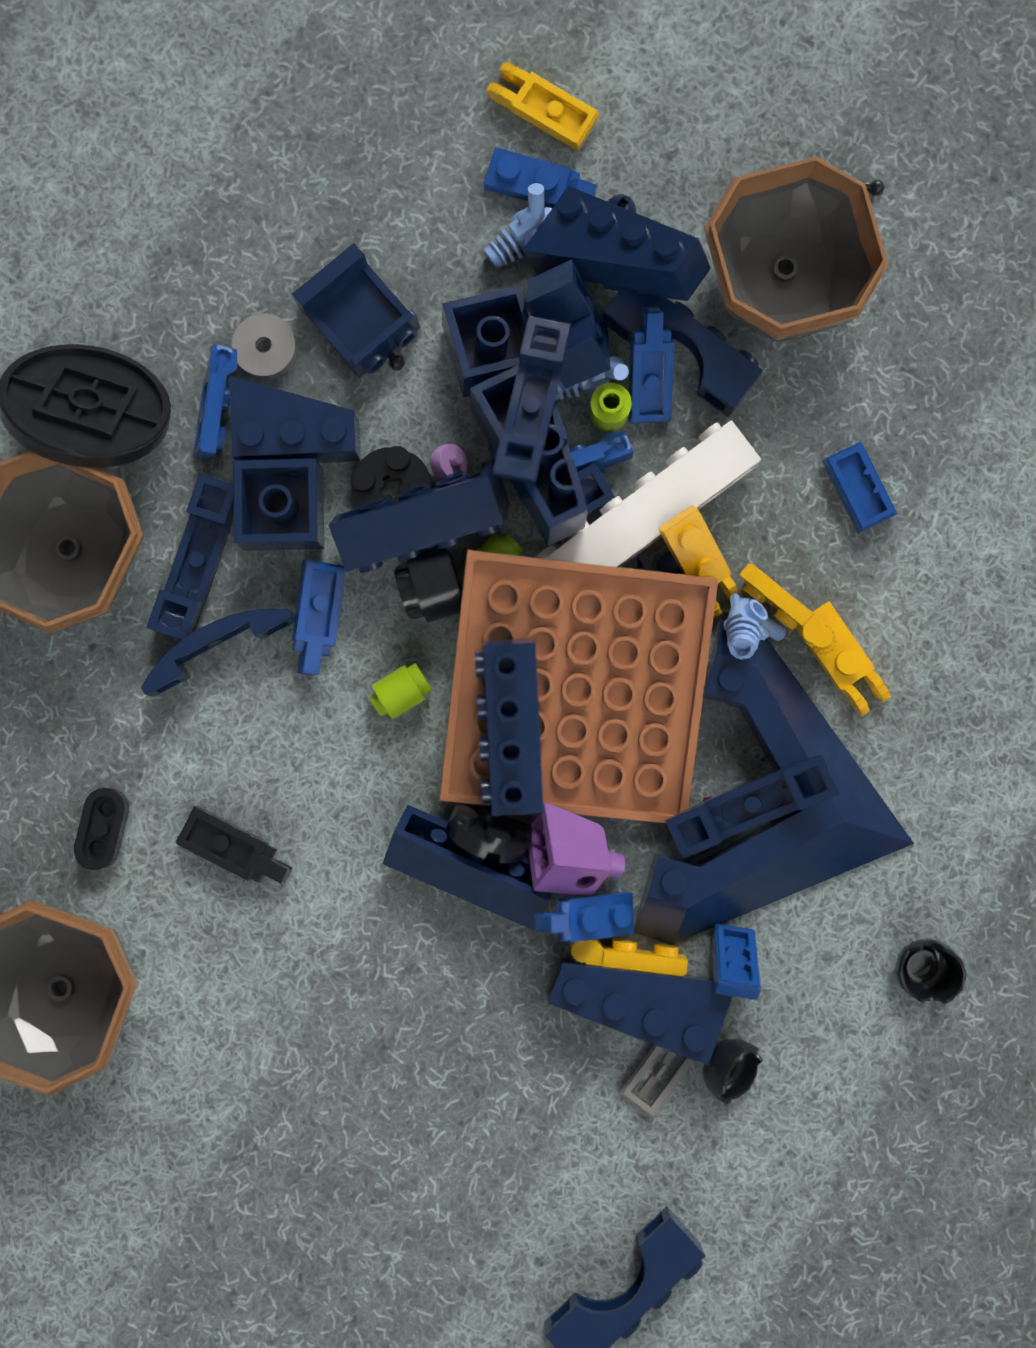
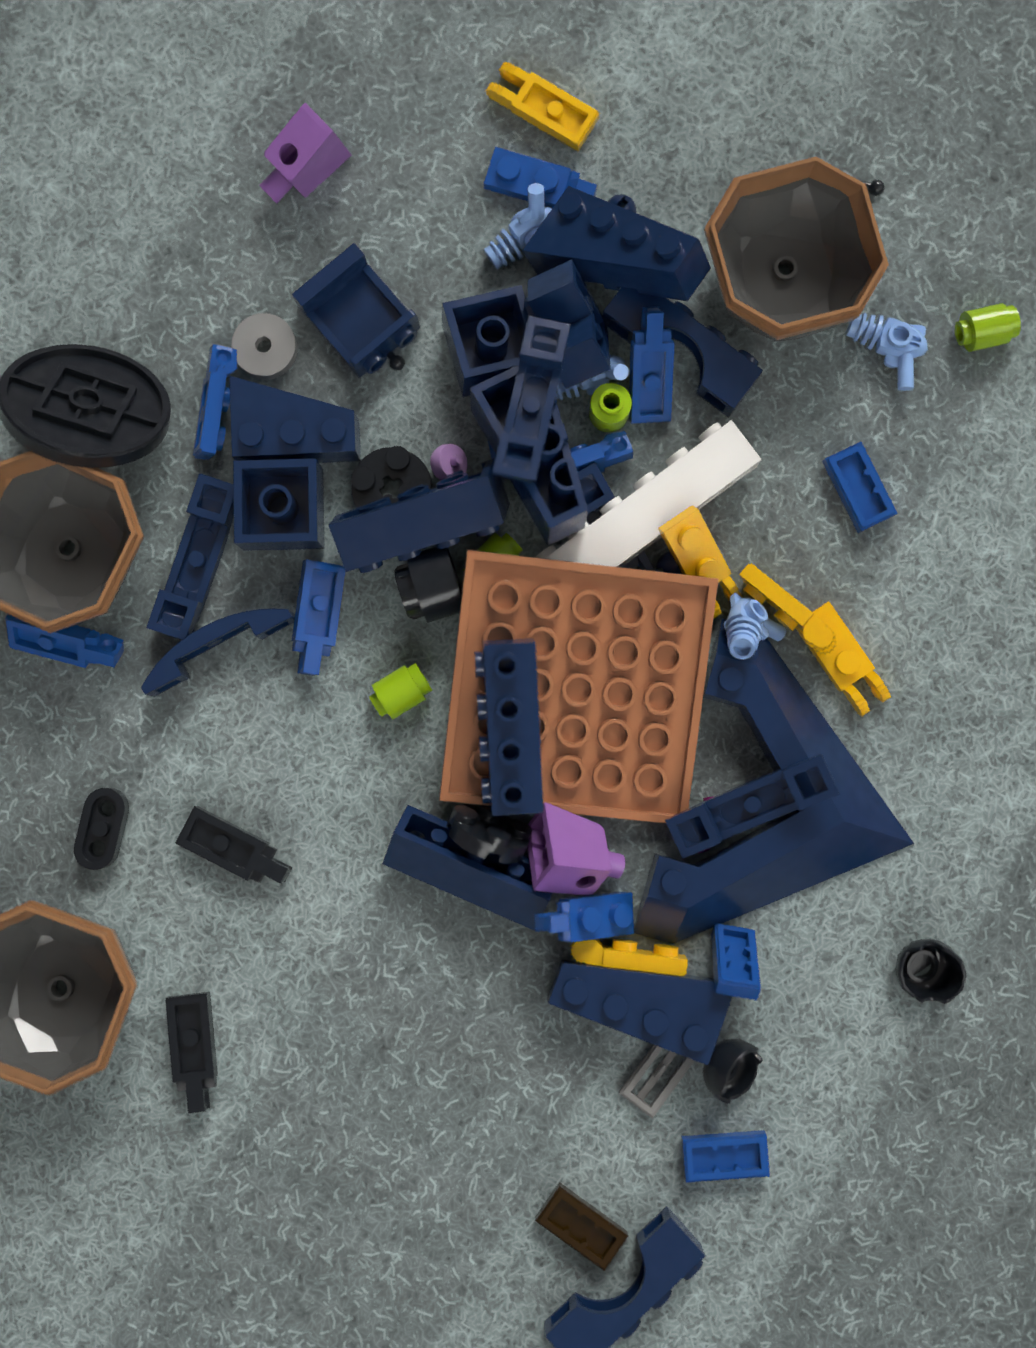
none -> blue hinge [5,614,124,668]
none -> black hinge [165,992,218,1113]
none -> medium lavender torso [259,102,352,203]
none -> dark brown plate [535,1182,628,1271]
none -> blue plate [681,1130,770,1183]
none -> light blue piece [846,313,928,391]
none -> lime brick [954,303,1021,352]

